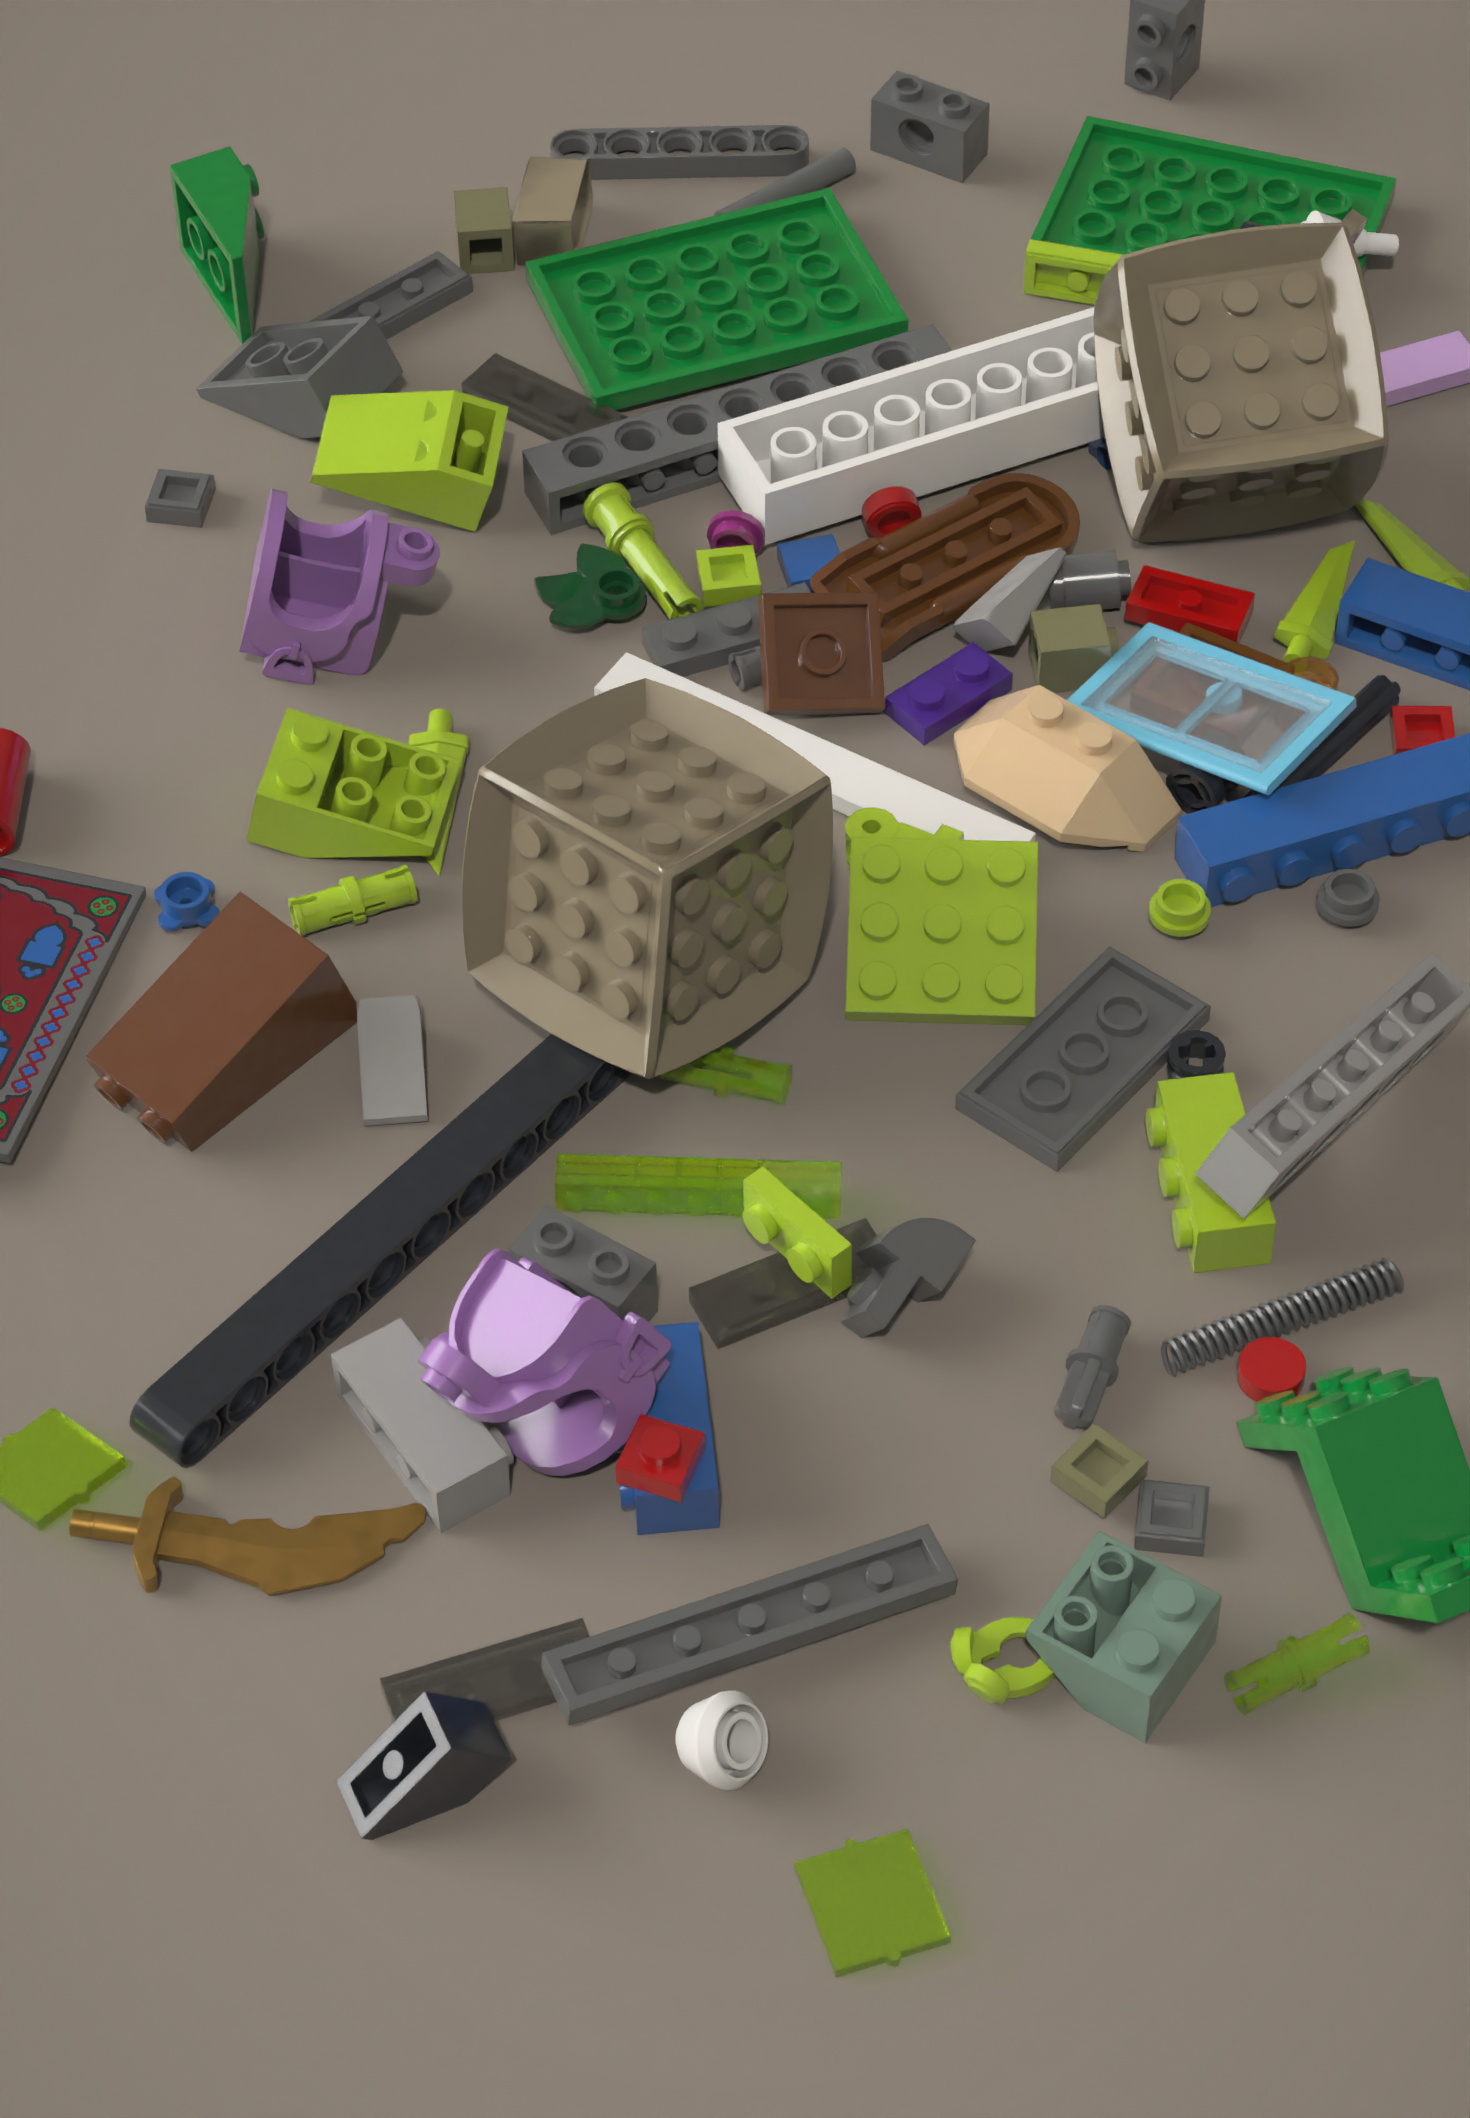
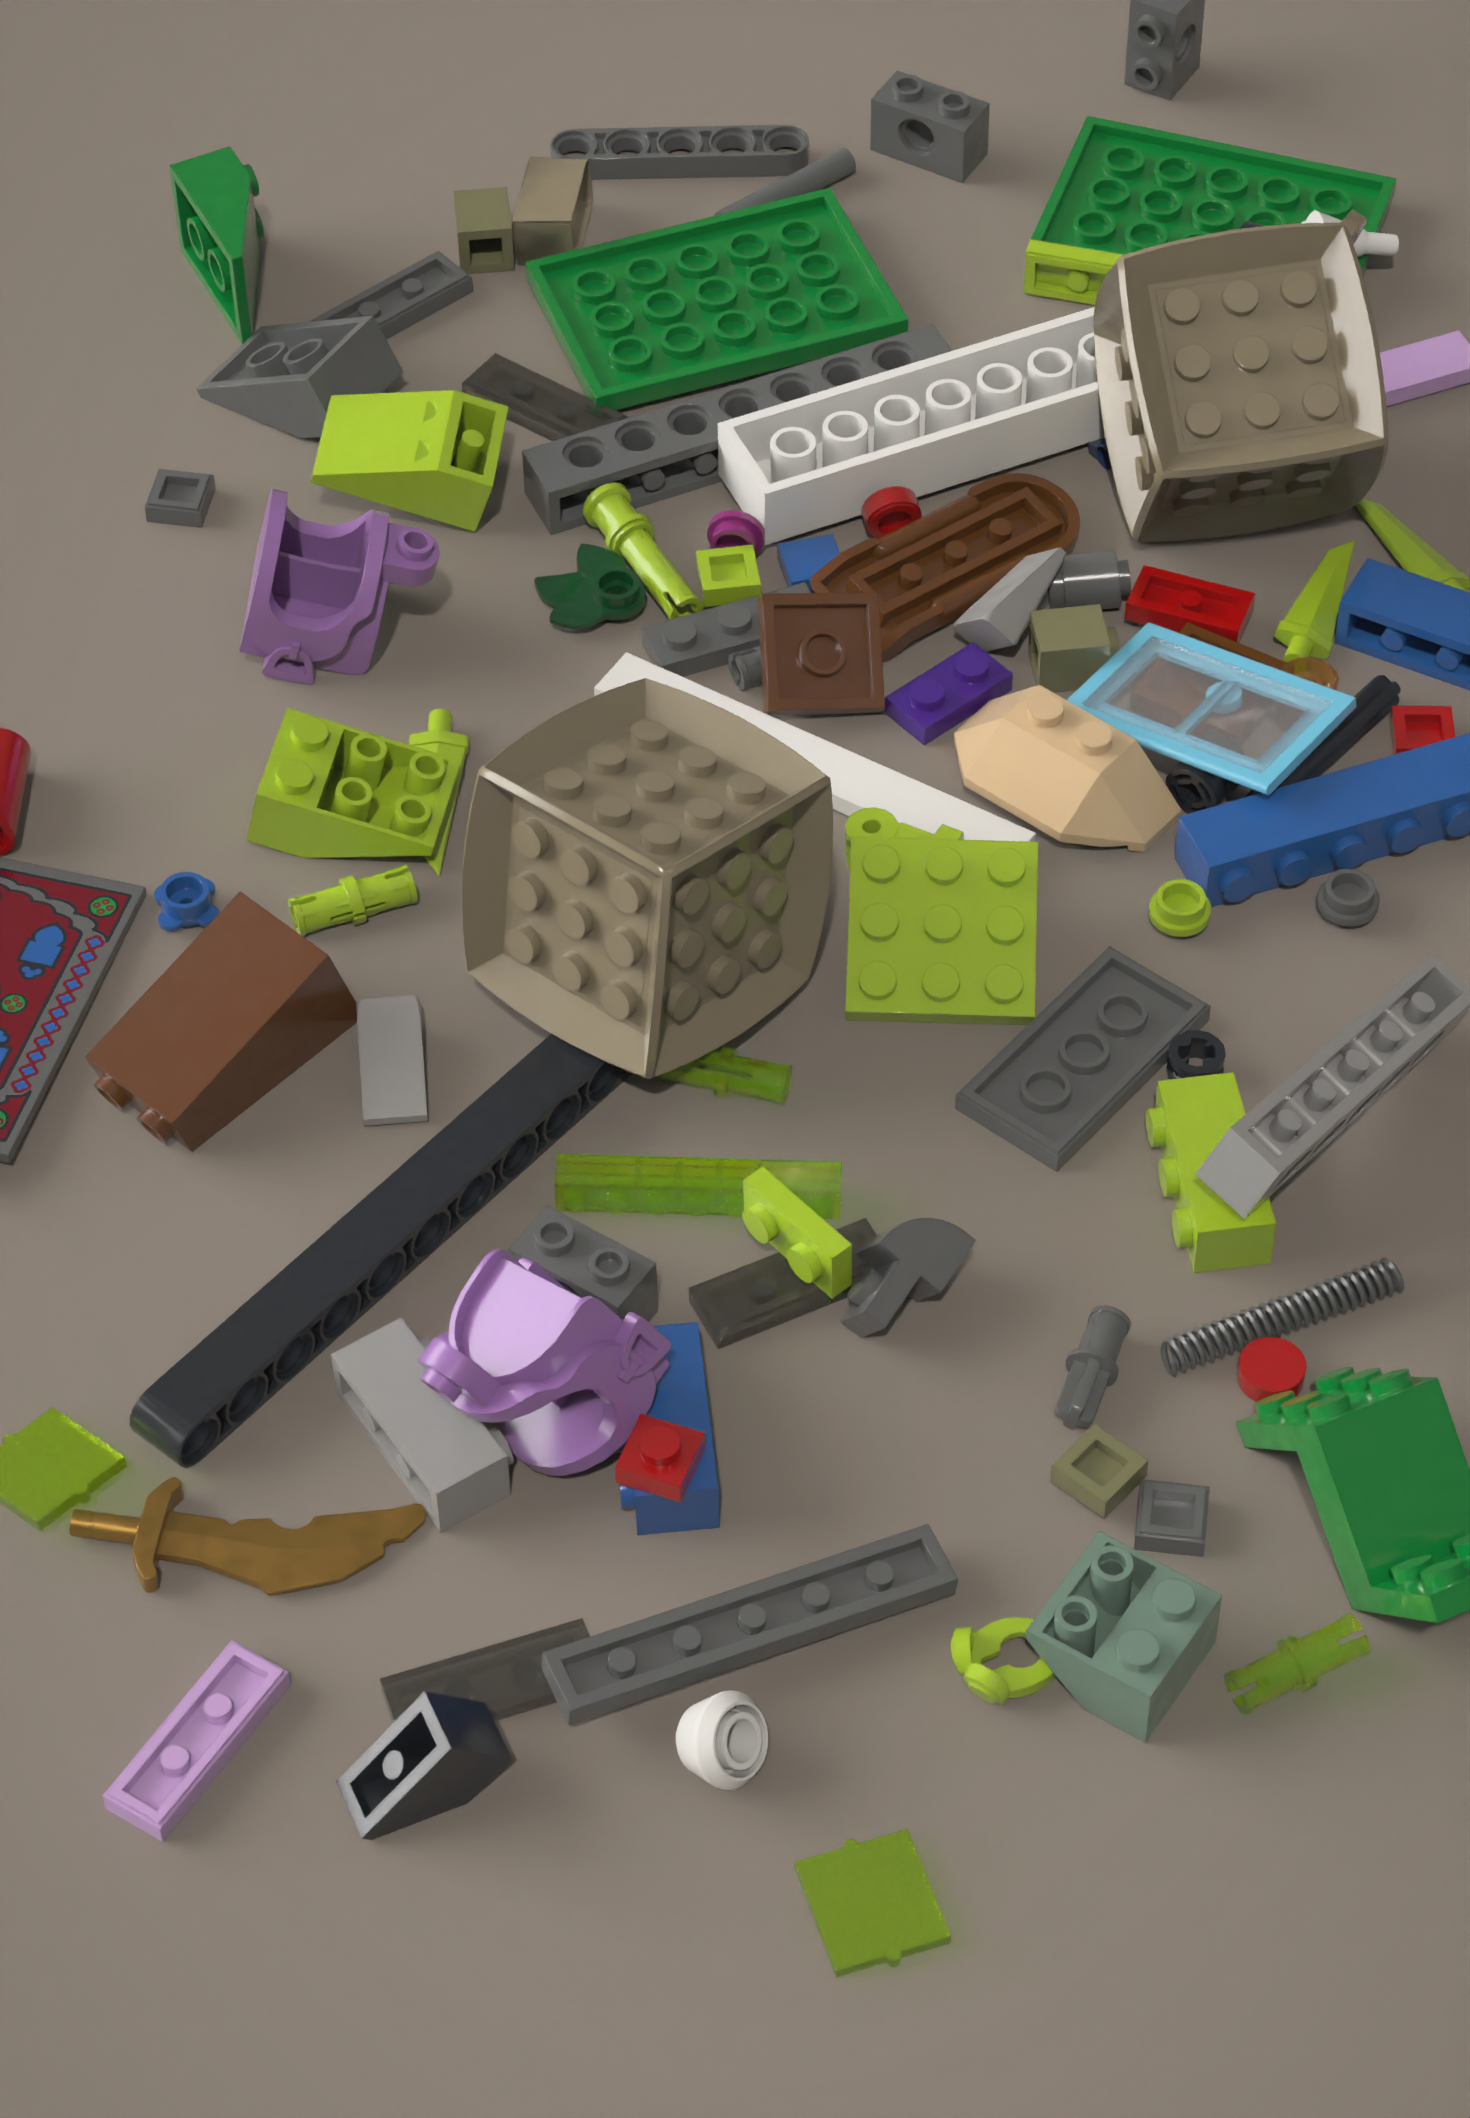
none -> lavender tile [102,1640,291,1842]

